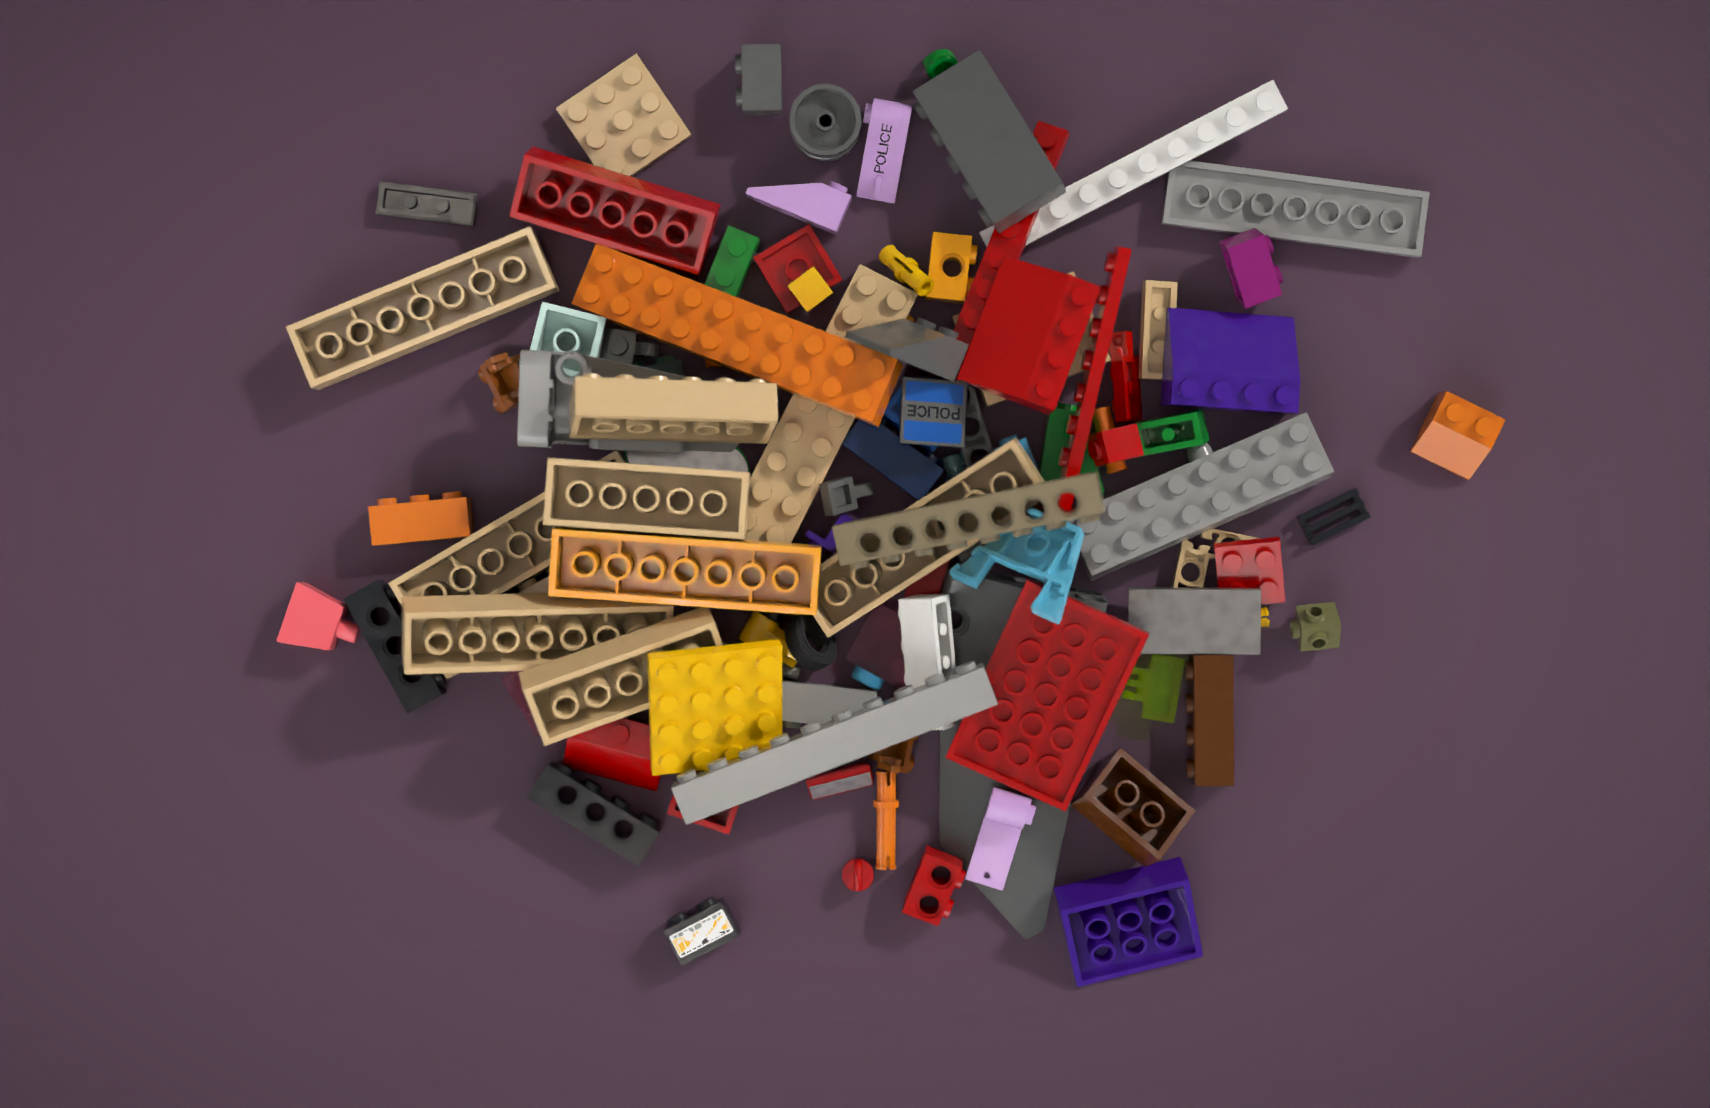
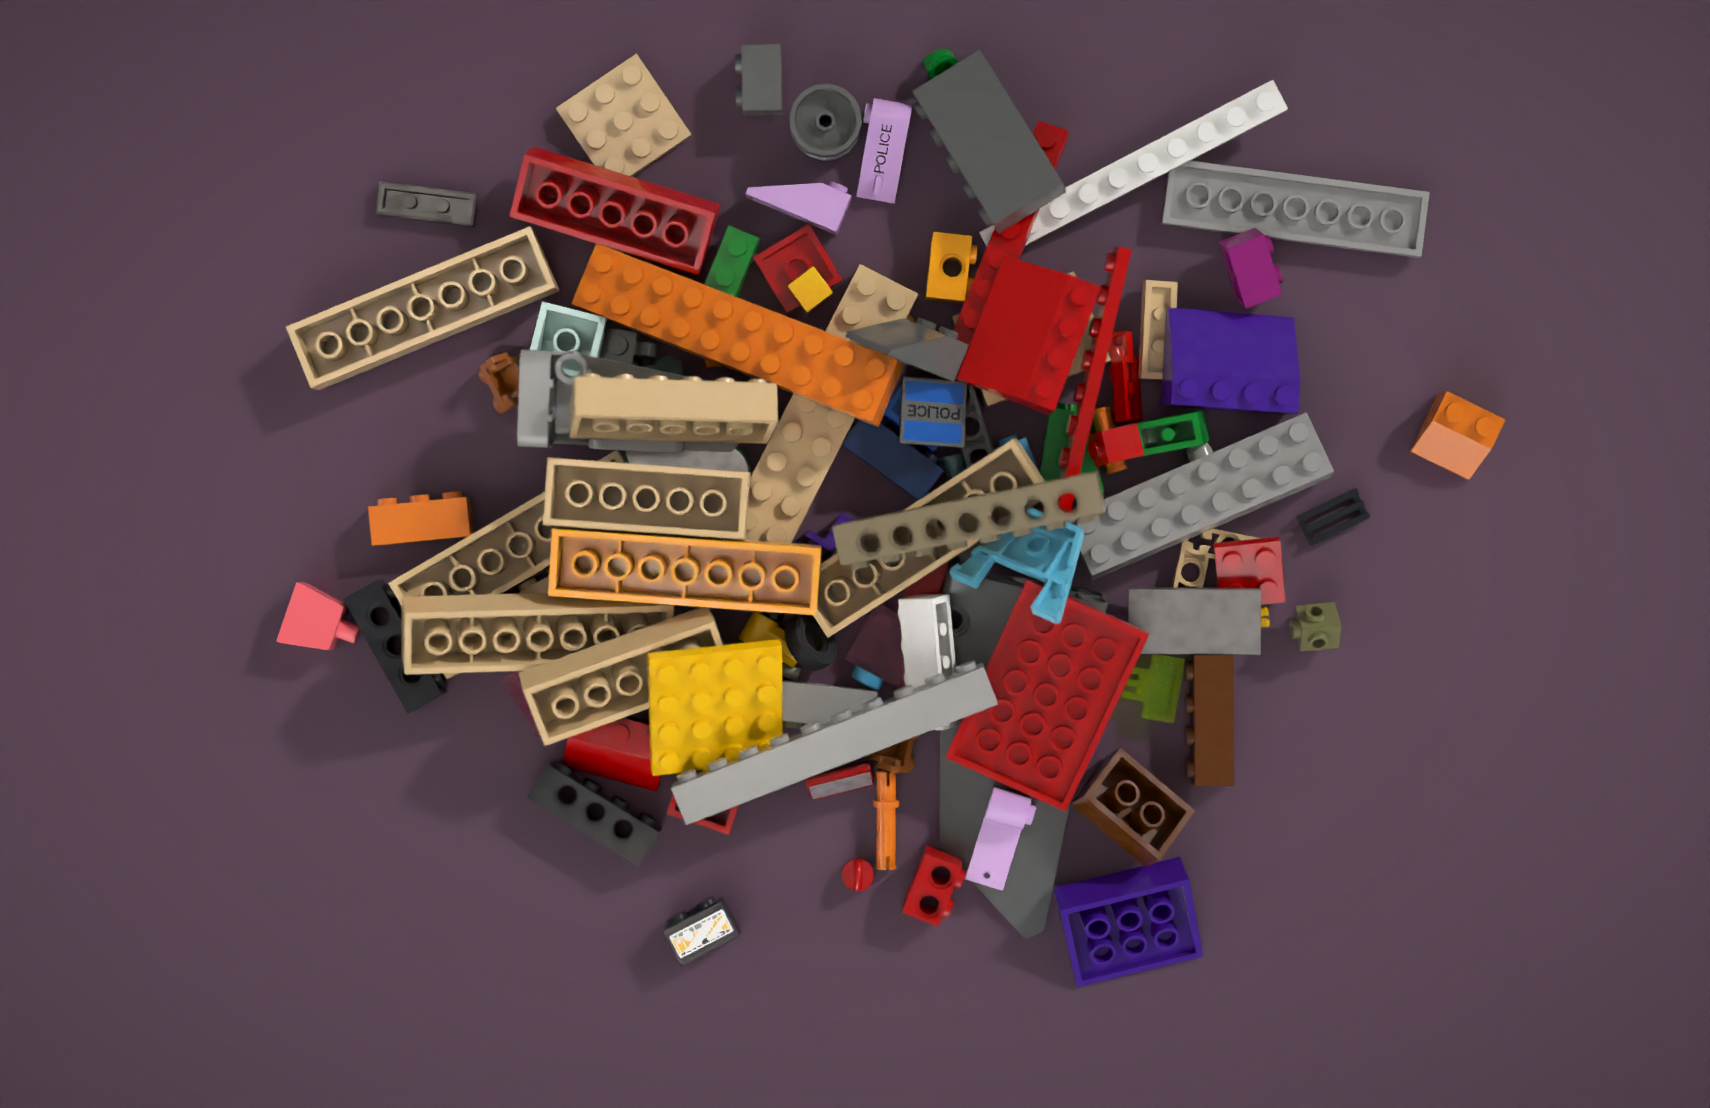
dark grey plate [819,476,874,516] -> none
yellow pin [879,245,934,296] -> none

